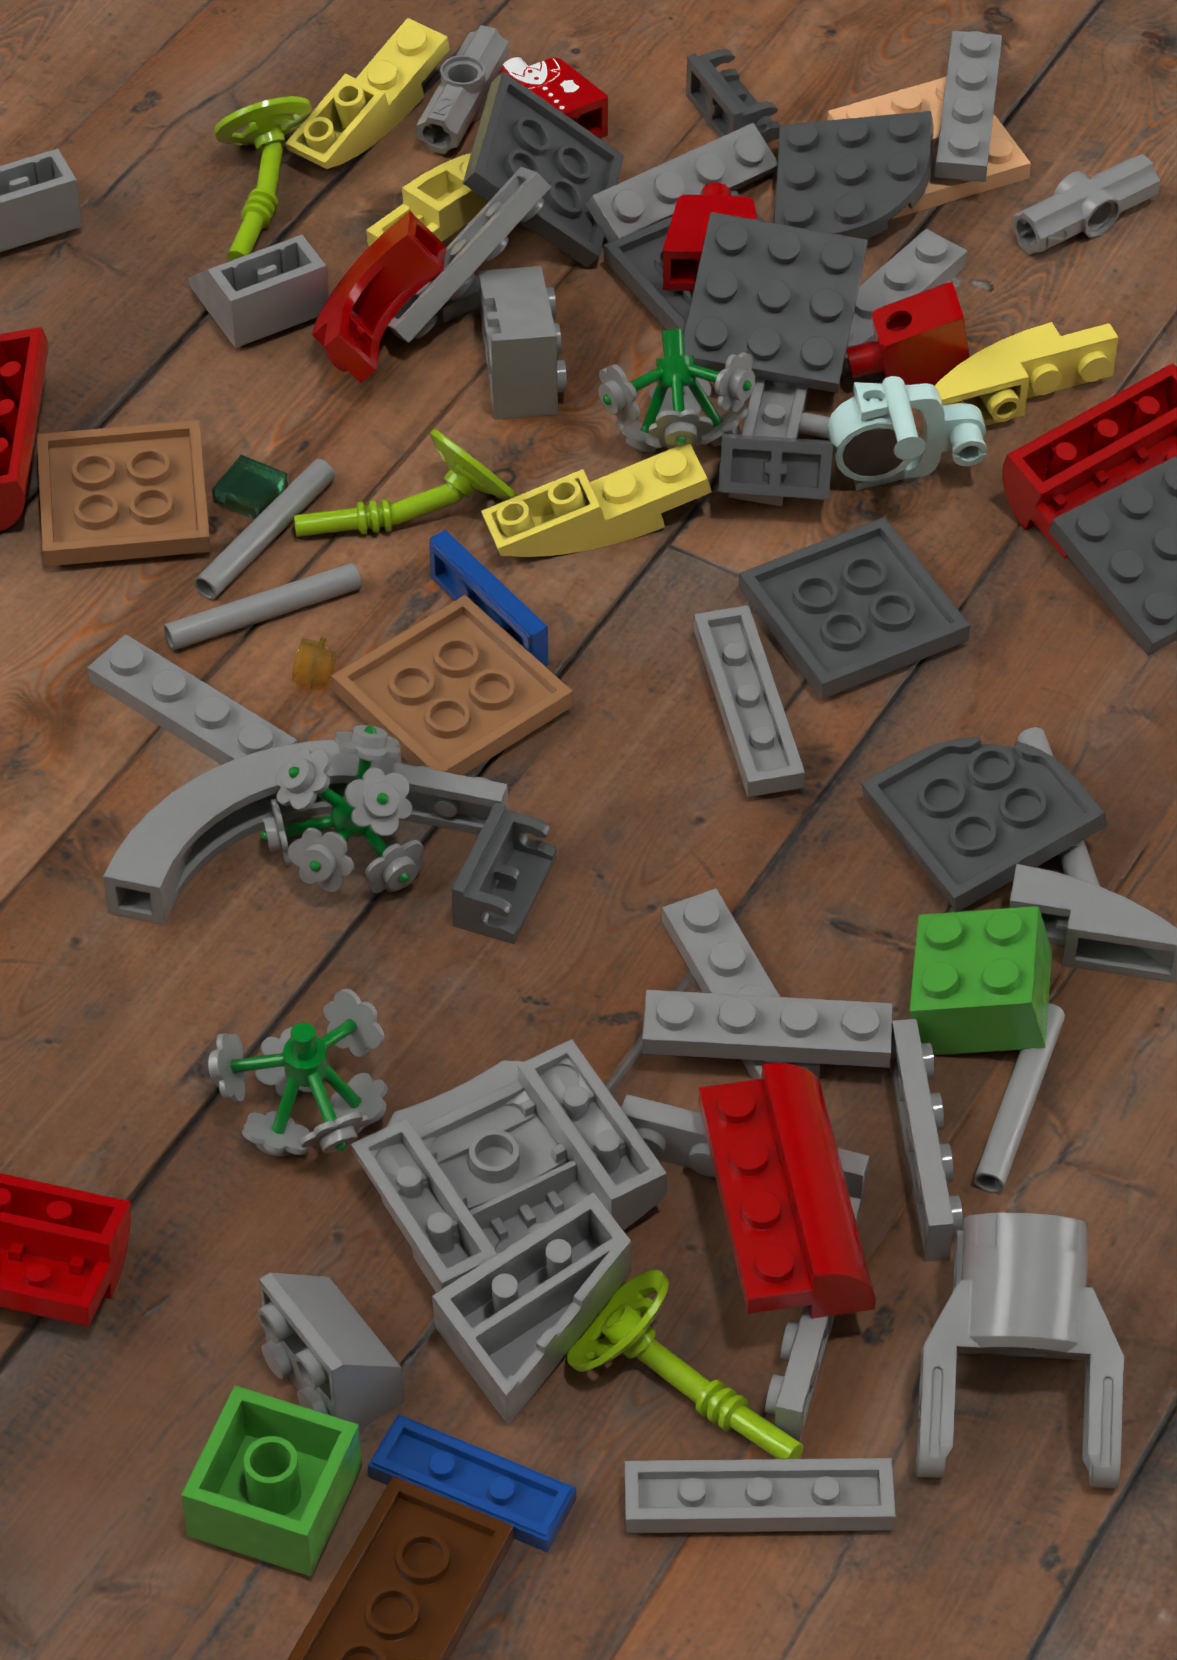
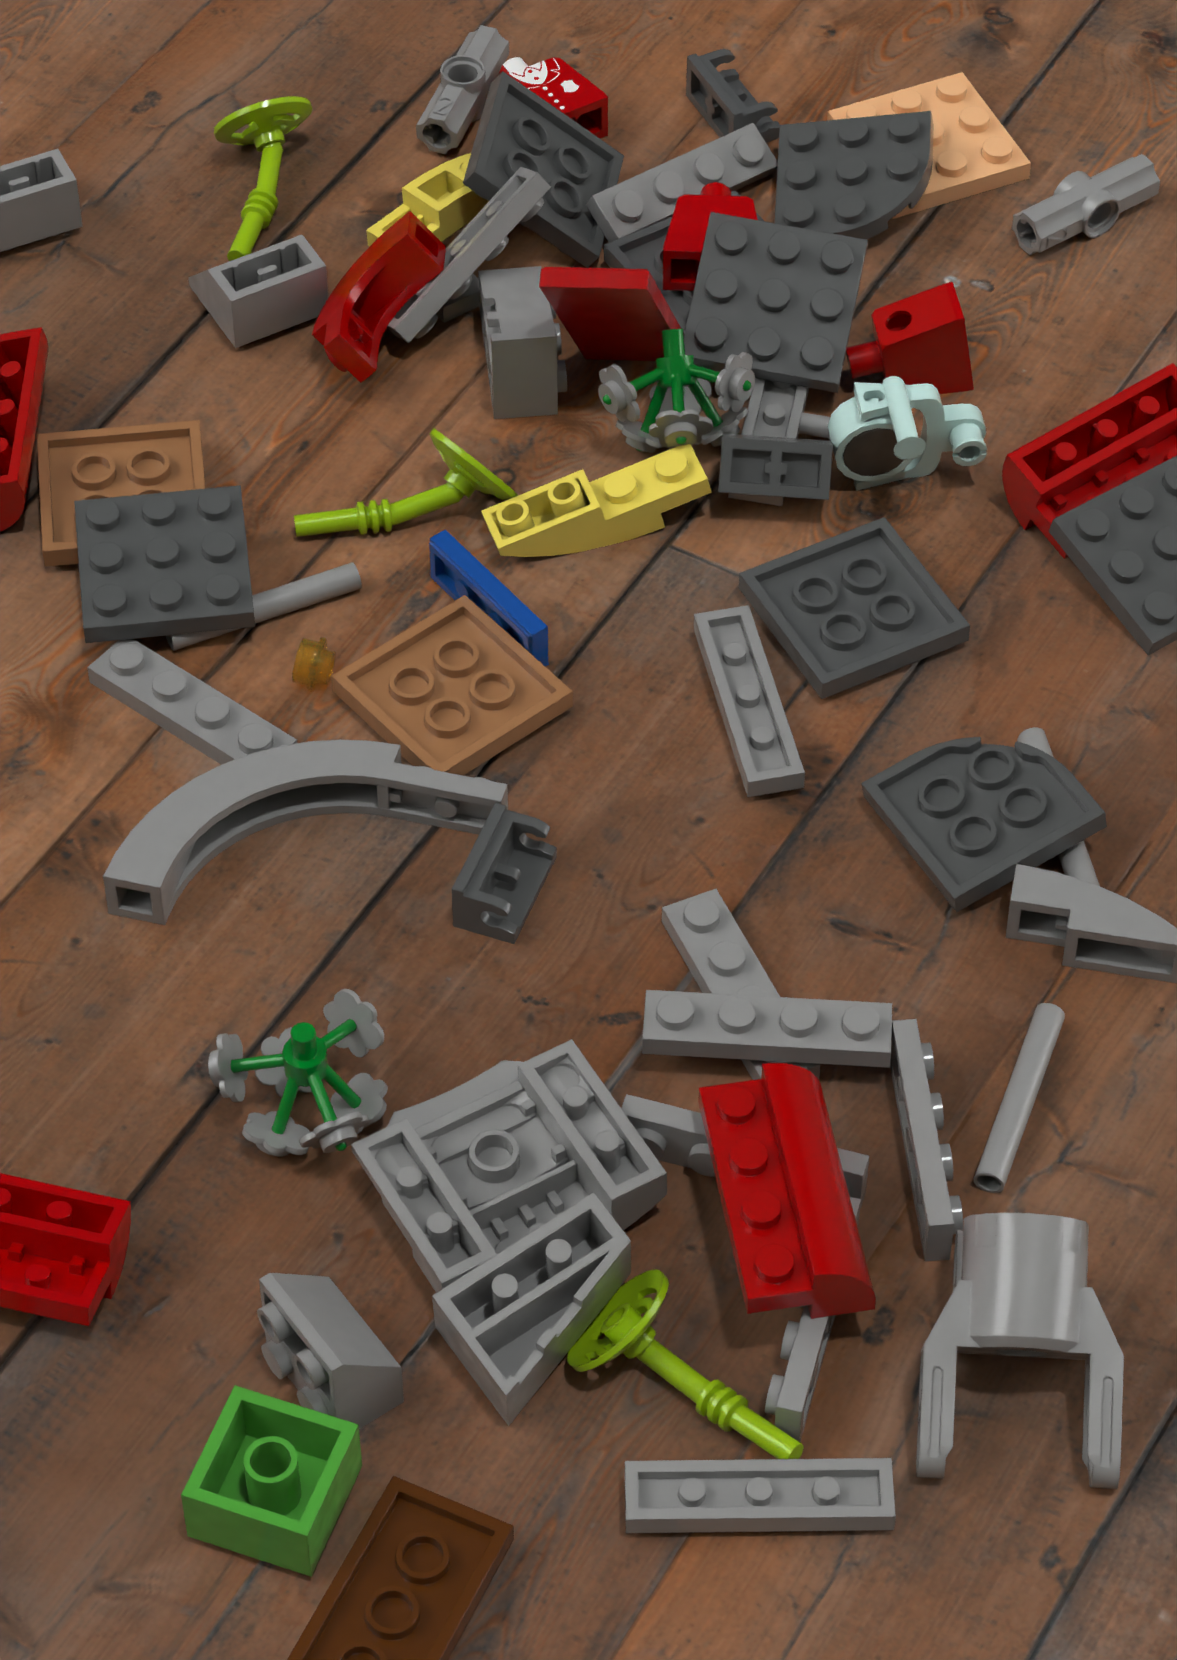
light grey piece [194,459,335,600] -> none
clear green tile [212,455,288,519] -> none
light grey plant [261,725,424,893] -> none
light yellow slope [285,18,450,169] -> none
blue tile [368,1414,576,1553] -> none
light grey plate [841,229,968,377] -> none
bright green brick [909,906,1052,1055] -> none
light grey plate [935,31,1002,182] -> none
light yellow slope [935,322,1118,426] -> none
none -> dark grey plate [74,485,255,643]
none -> red tile [539,267,684,361]

